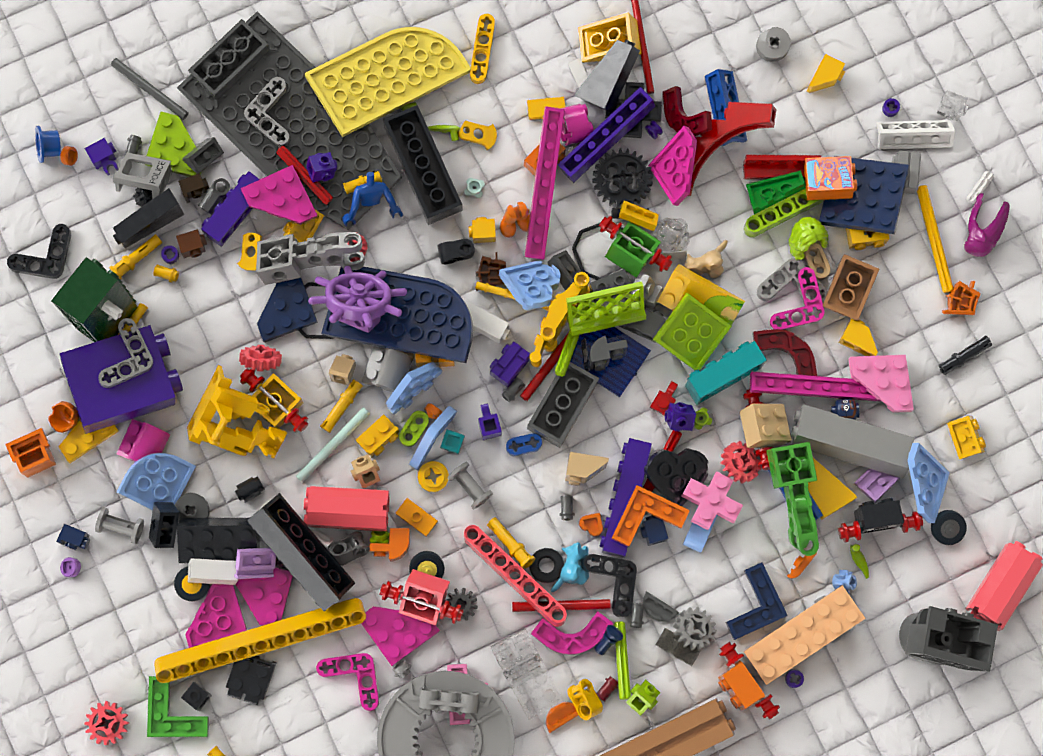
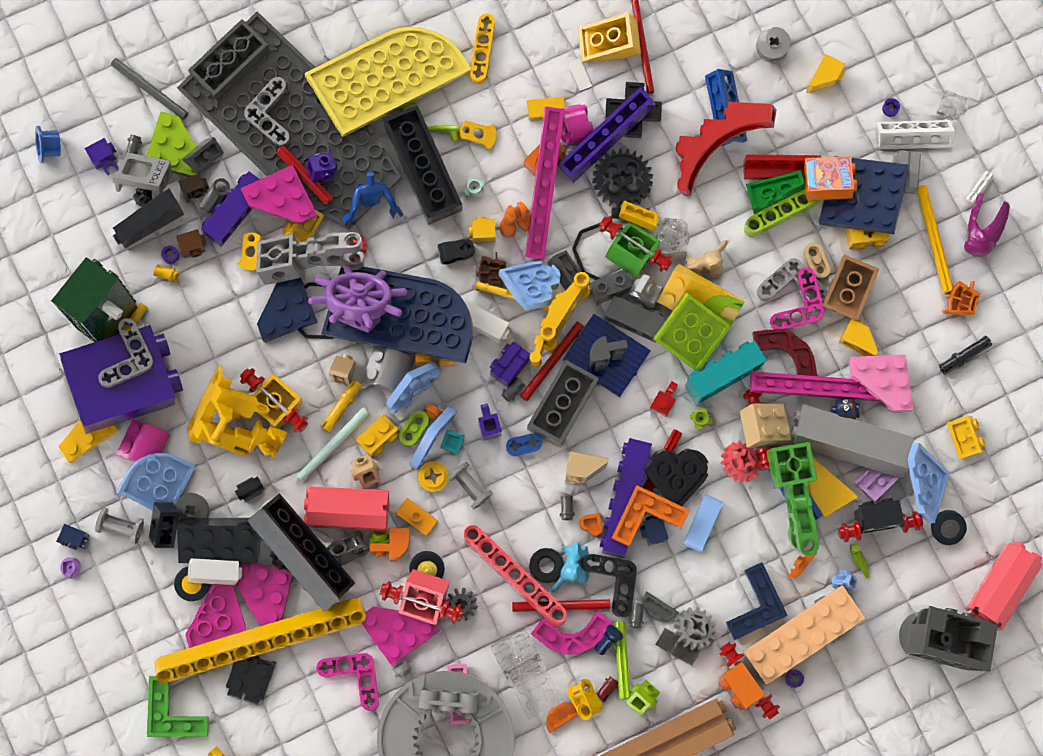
orange plate [5,428,56,478] -> none
black beam [7,224,71,279] -> none
orange hair [48,401,79,433] -> none
orange tile [60,146,78,166] -> none
coral gear [84,701,129,745] -> none
yellow pin [109,234,162,280] -> none
black brick [181,682,212,711] -> none
lavender plate [234,548,276,579] -> none
coral gear [239,345,282,372] -> none
yellow pin [343,171,383,194] -> none
yellow pin [487,517,535,569] -> none
lime axle [555,303,590,377] -> none
lime fence [566,281,646,336] -> none
slope [574,39,640,113] -> none
sticker [581,338,590,372] -> none
dark purple bush [645,120,663,139] -> none
dark pink plate [648,126,697,206] -> none
dark red plate [663,86,712,136] -> none
dark purple brick [665,402,696,432] -> none
bright pink plate [681,471,743,530] -> none
lime hair [788,217,829,260] -> none

